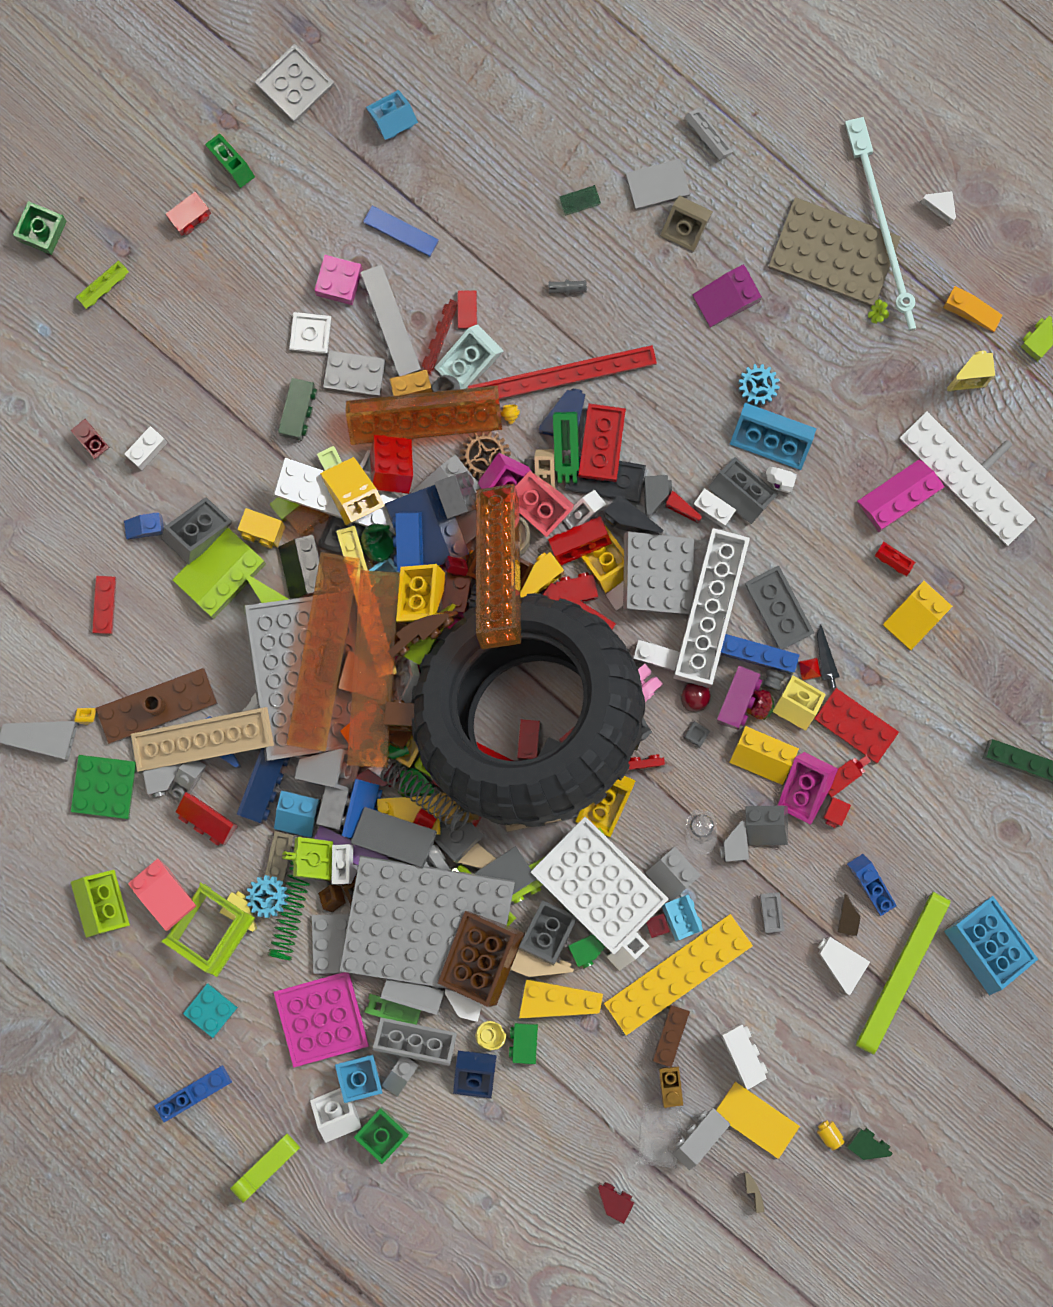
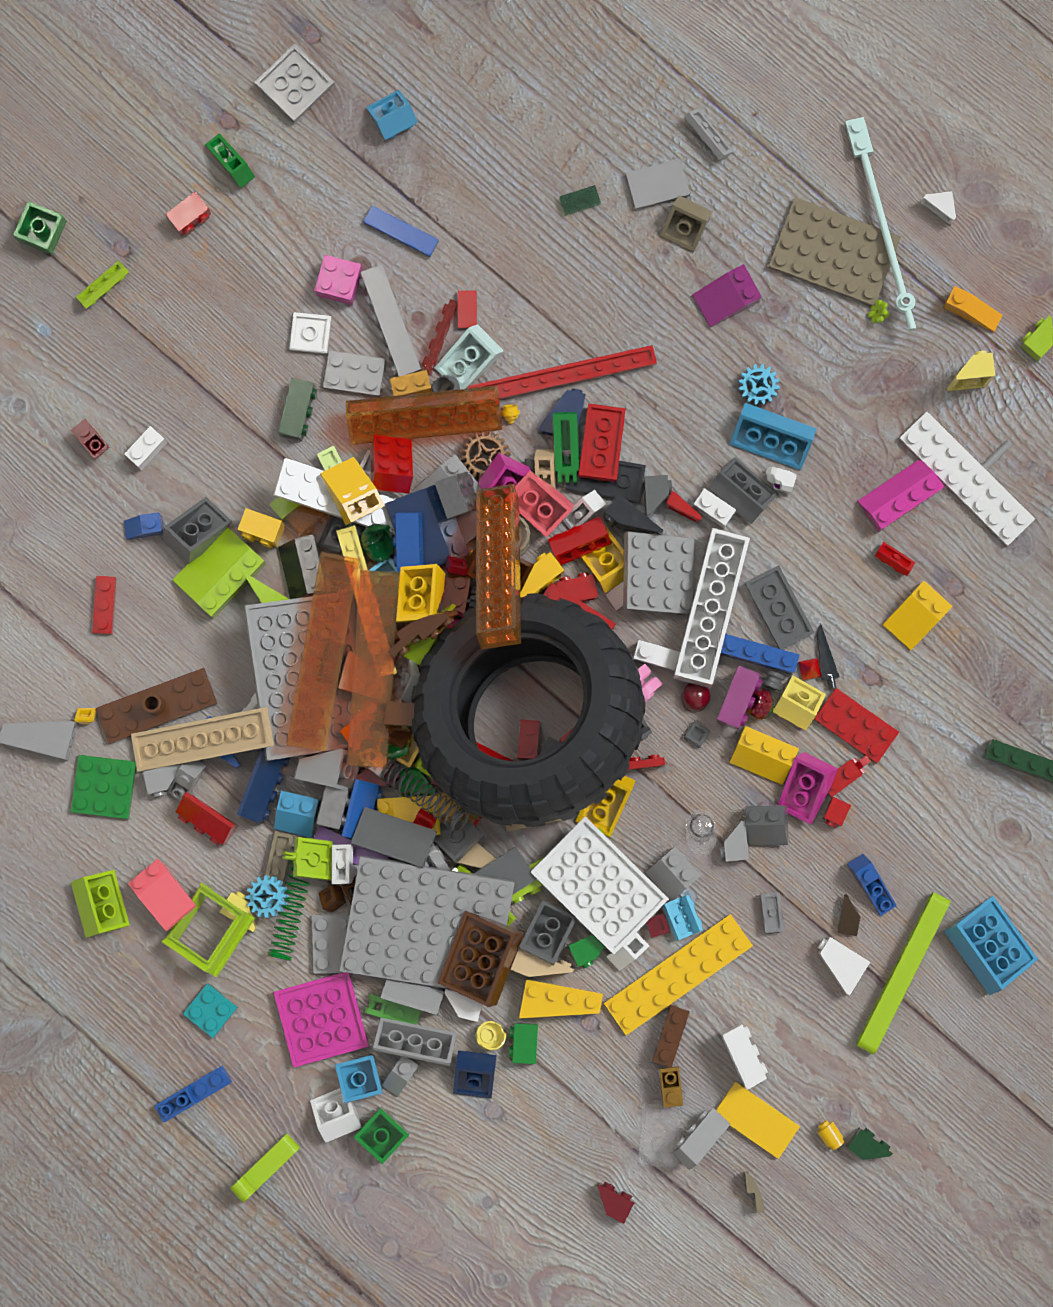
dark grey pin [548,279,587,295] -> none

